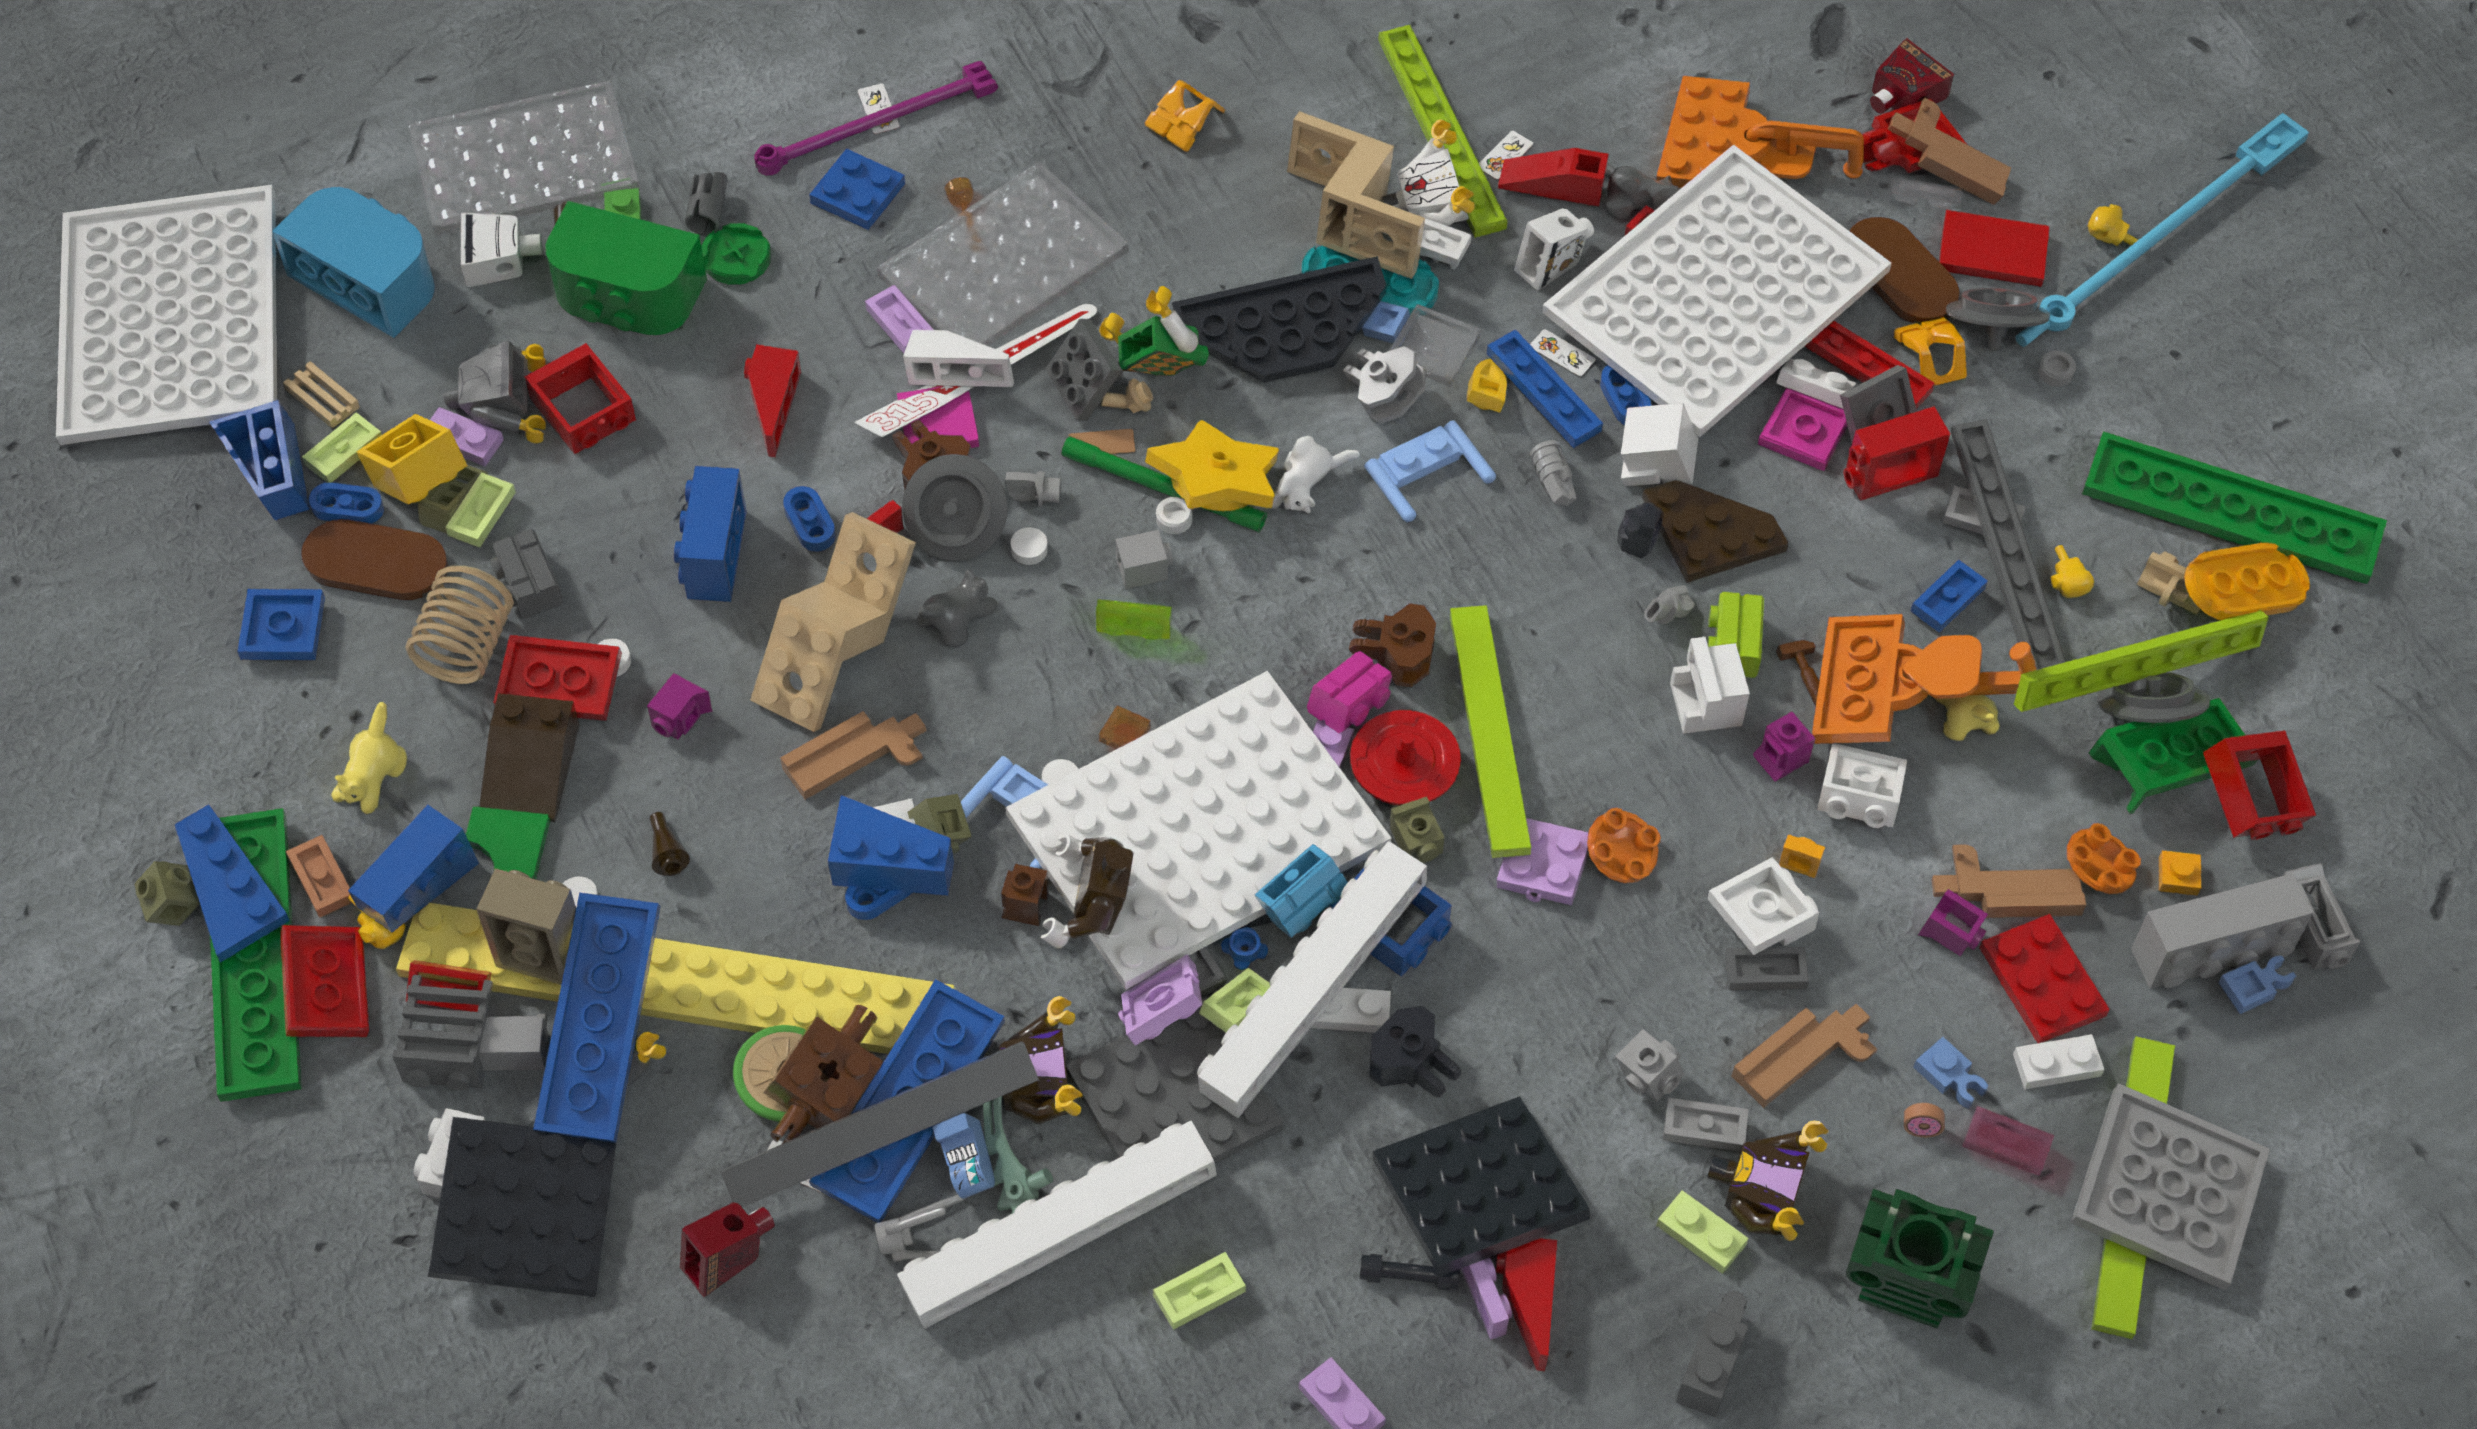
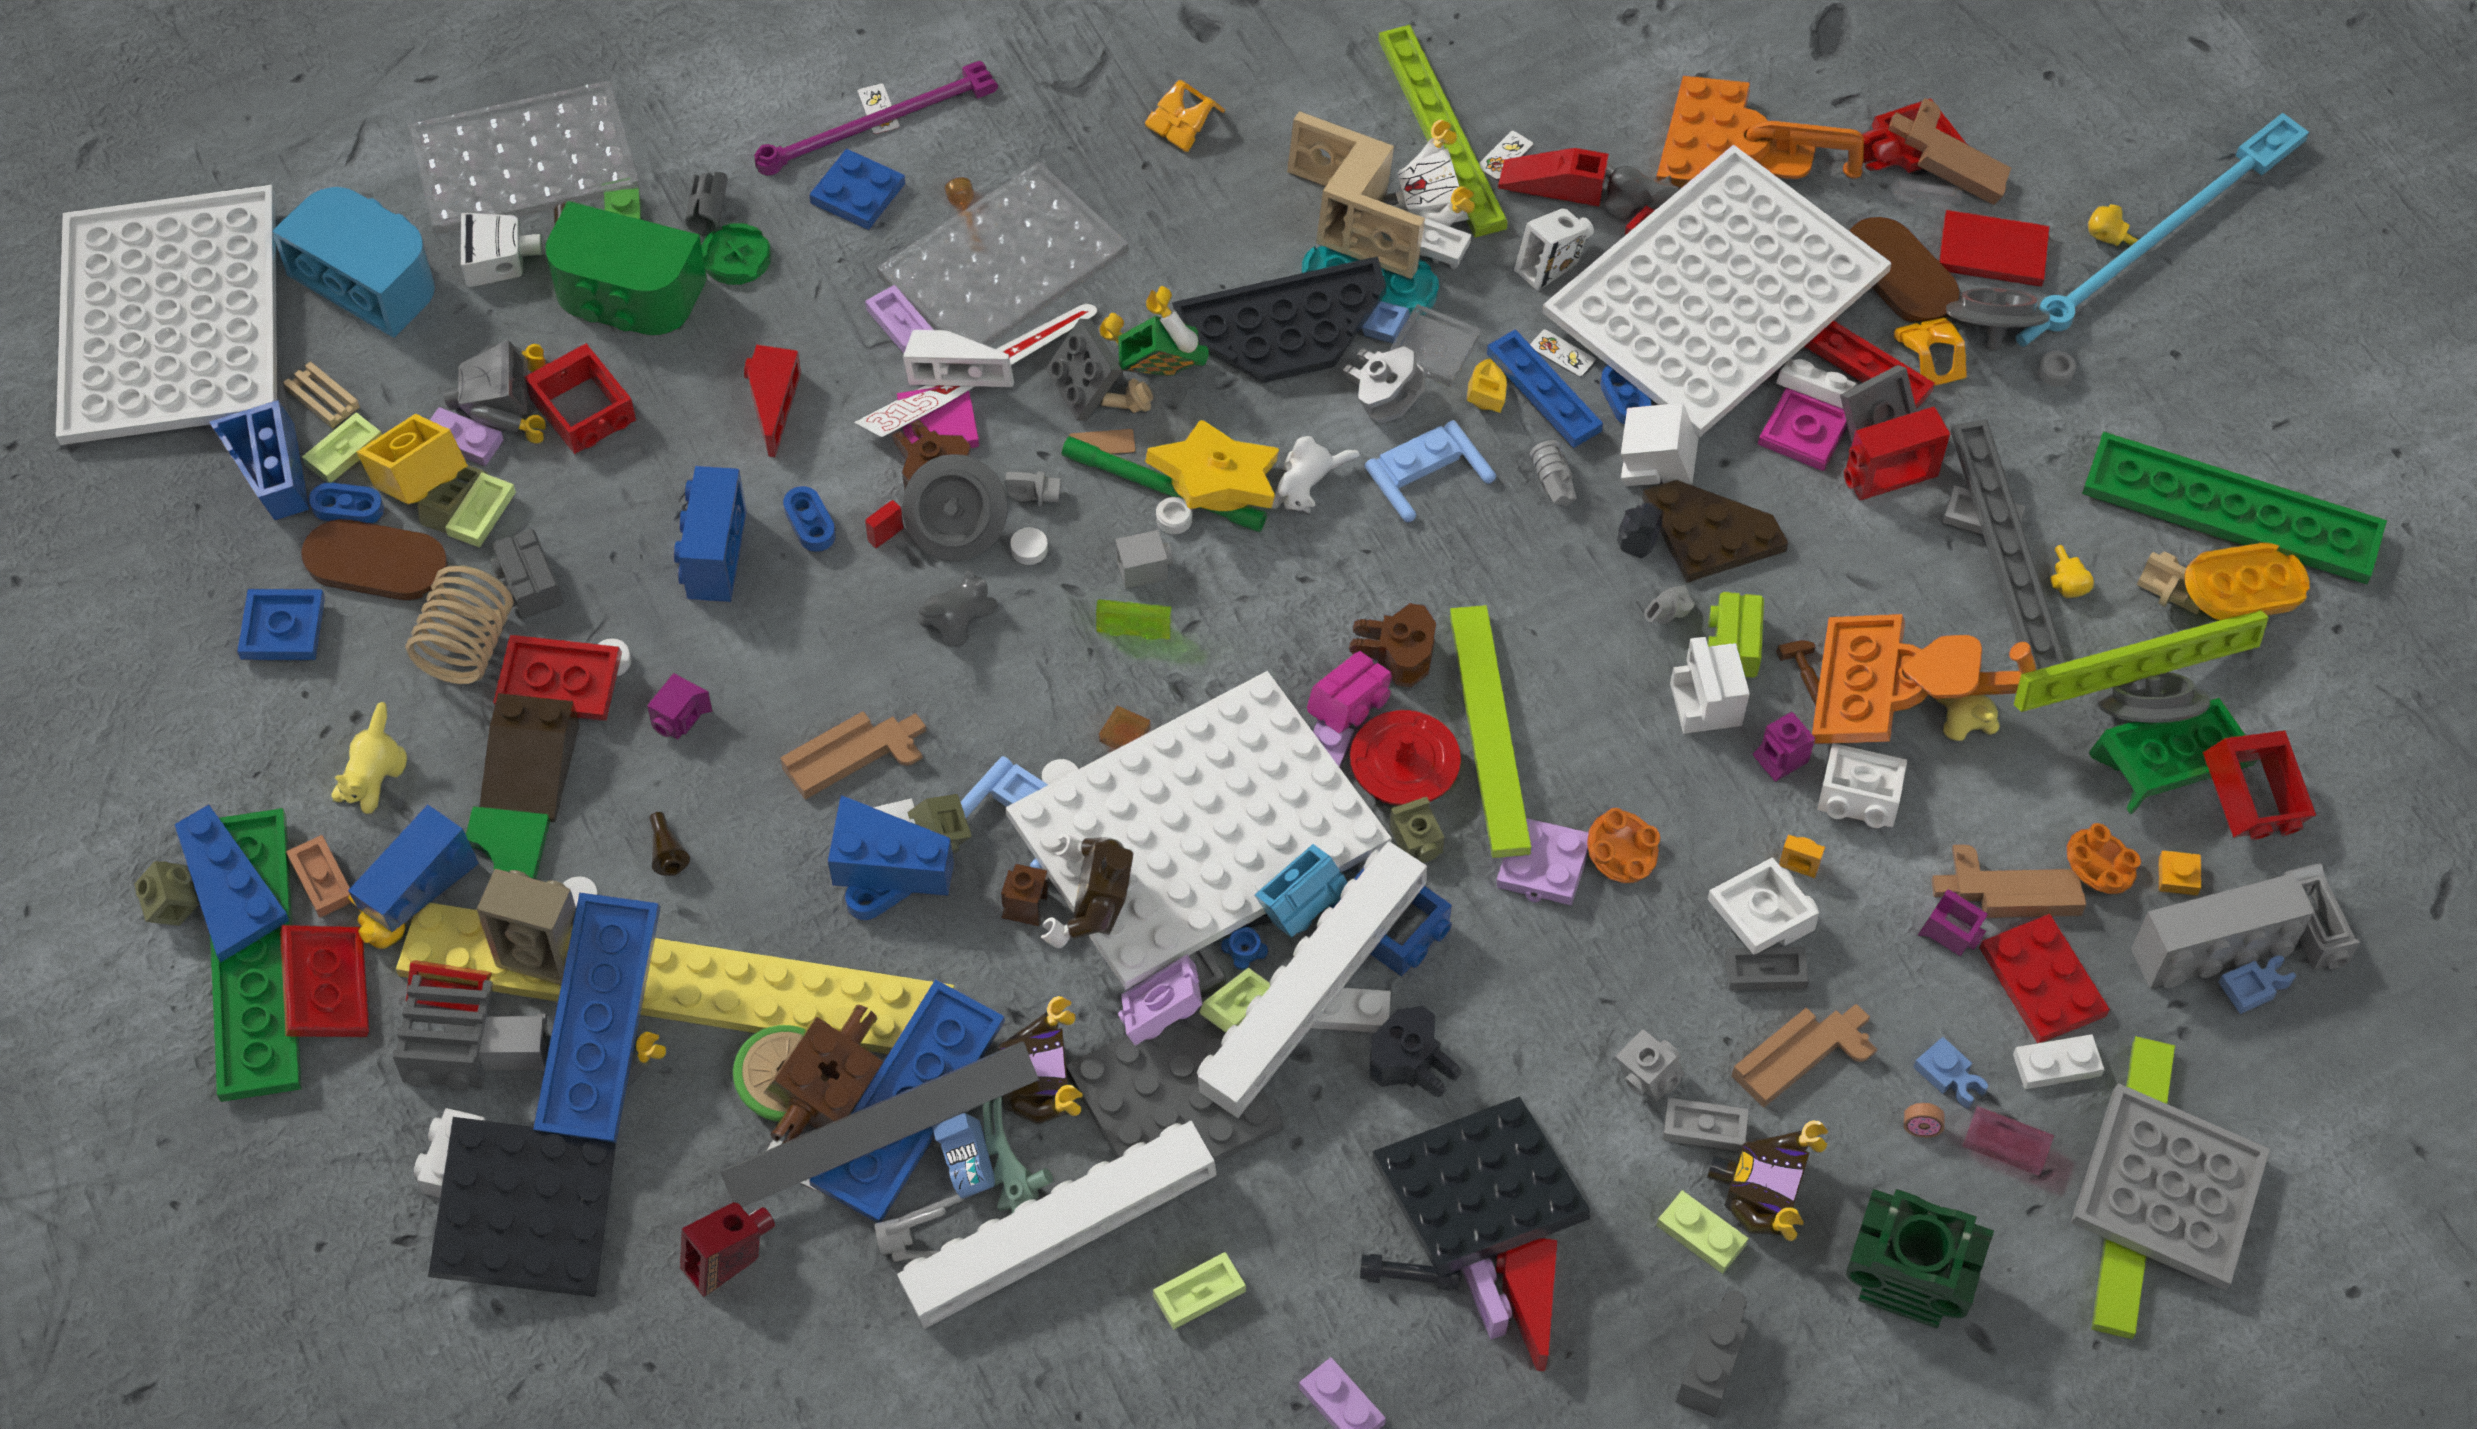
tan bracket [750,512,916,732] -> none
torso [1870,38,1955,114] -> none
blue plate [1911,560,1988,633] -> none

